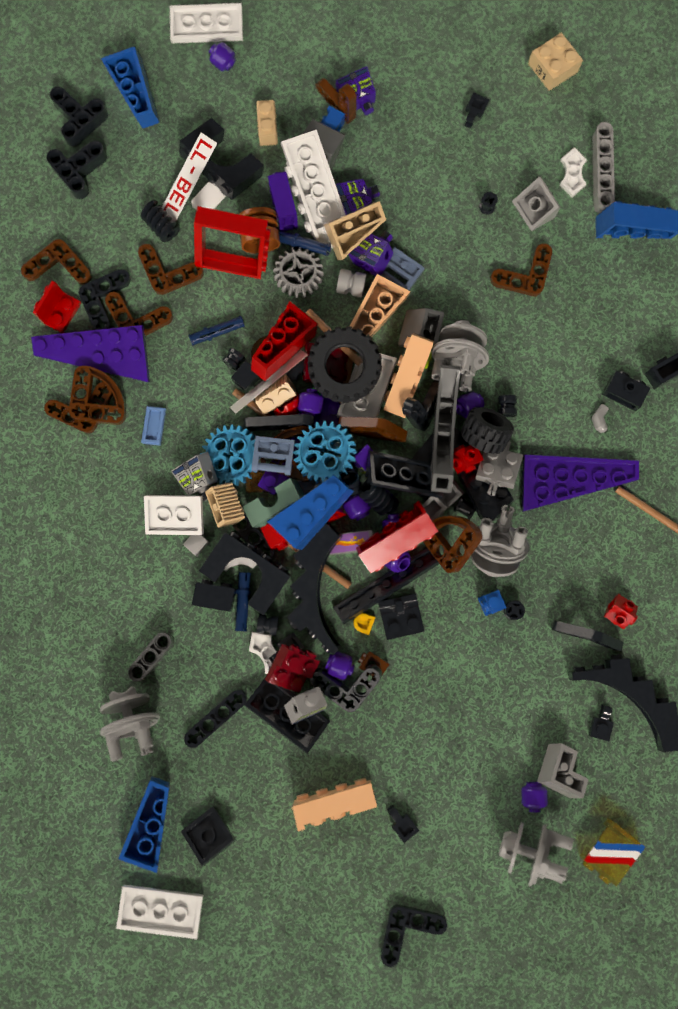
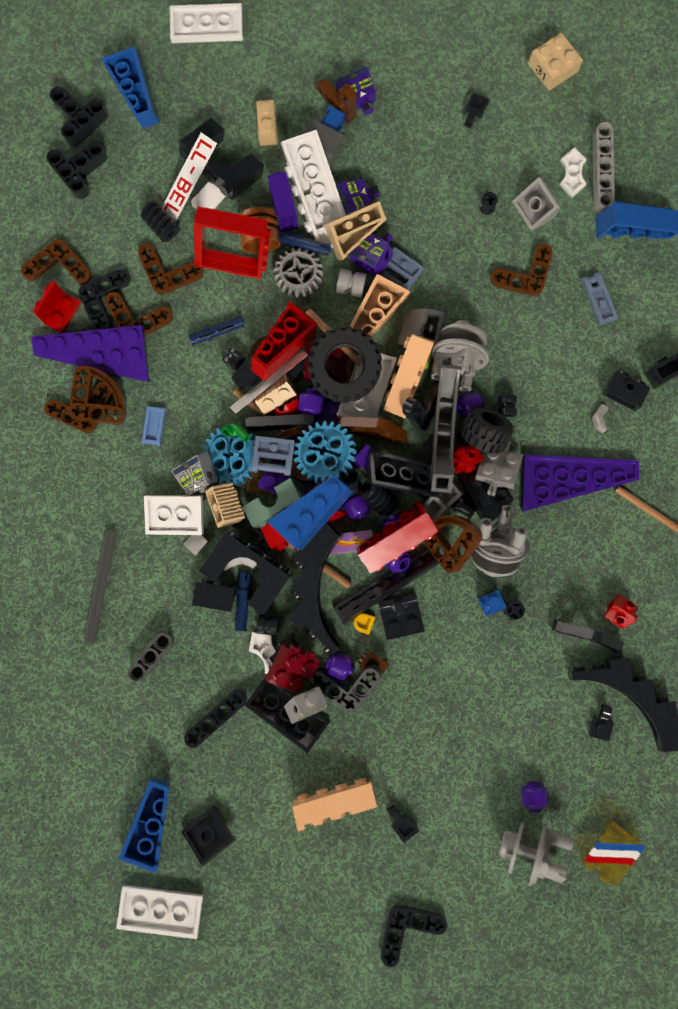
light grey piece [100,686,160,761] -> none
dark purple head [209,42,236,71] -> none
light grey brick [537,743,589,799] -> none
none -> dark grey axle [84,530,117,644]
none -> green arm [221,424,251,442]
none -> sand blue plate [580,272,618,326]

